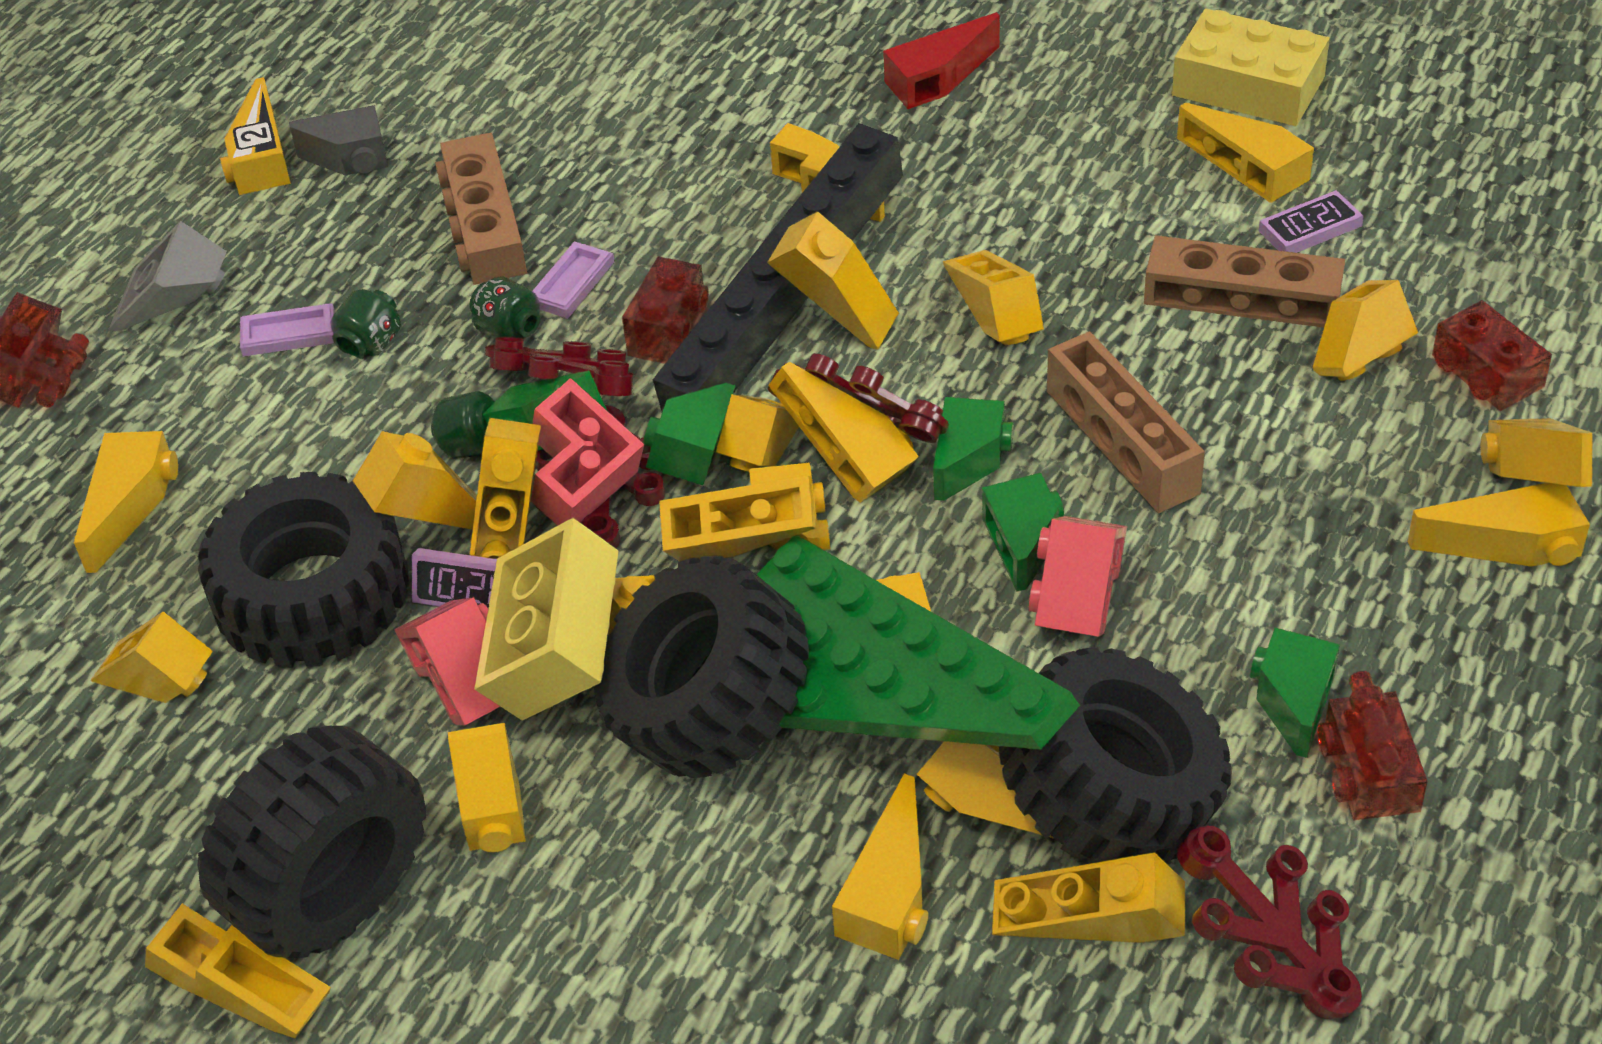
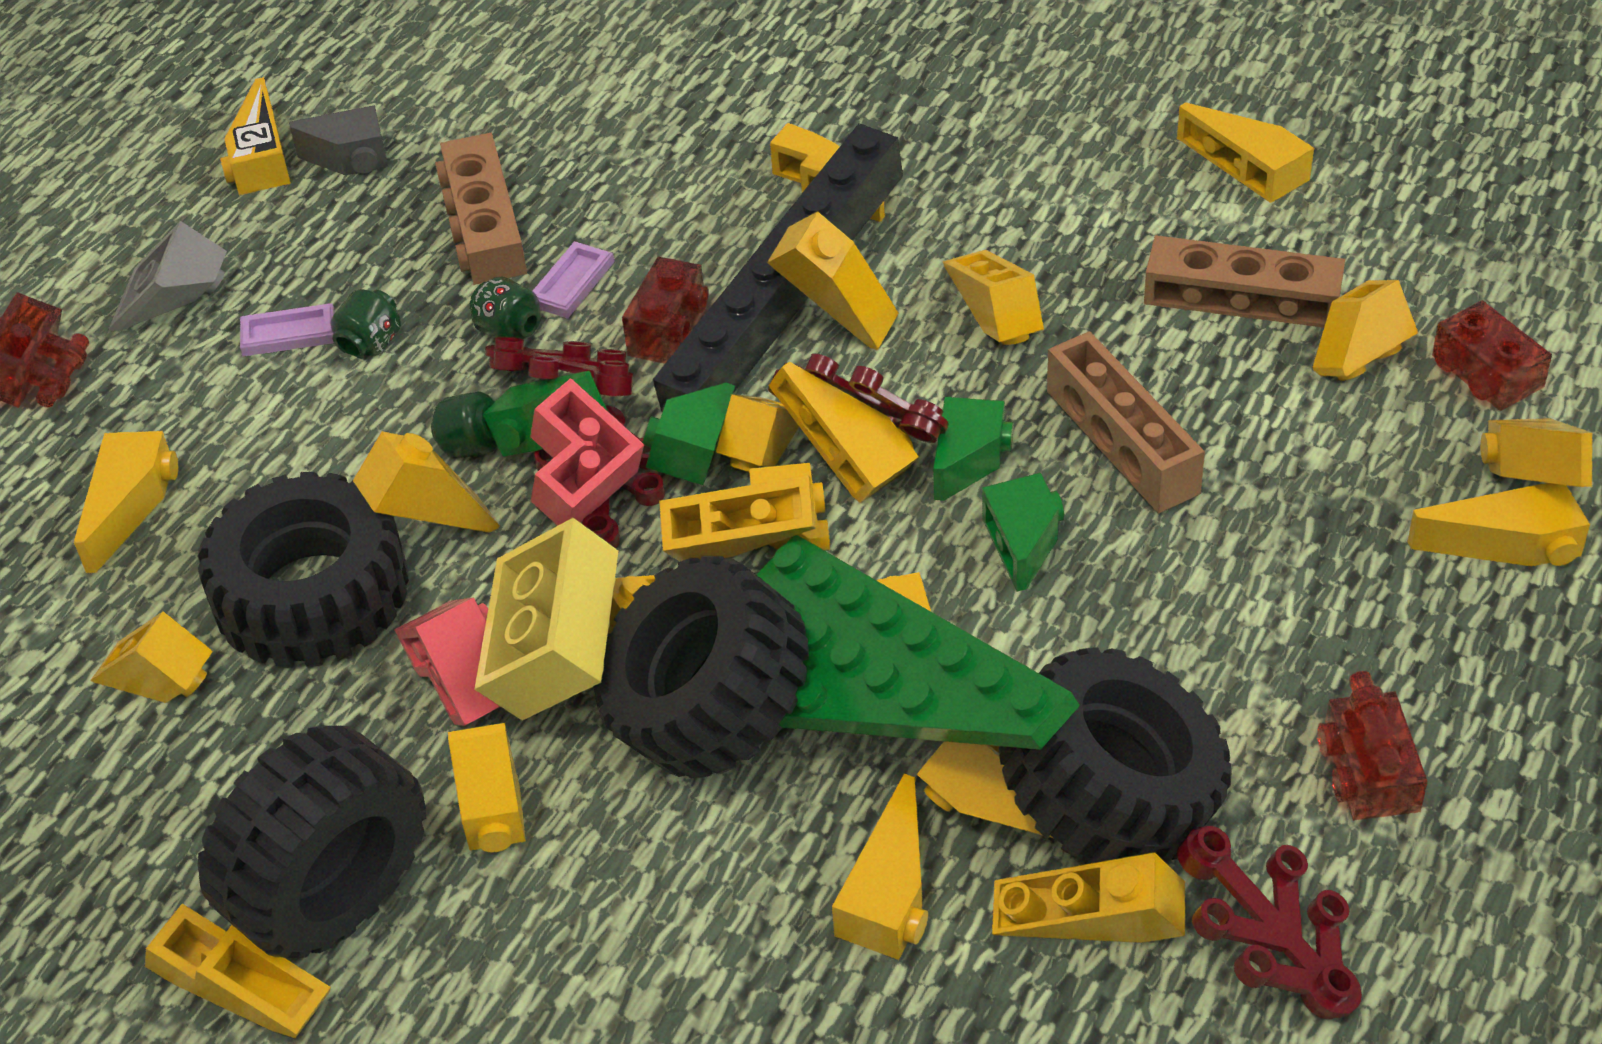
tile [412,548,497,608] -> none
yellow slope [470,418,541,559] -> none
red slope [883,12,1000,109] -> none
coral brick [1029,516,1127,637] -> none
light yellow brick [1172,8,1330,126] -> none
green slope [1250,627,1340,758] -> none
tile [1259,190,1363,253] -> none

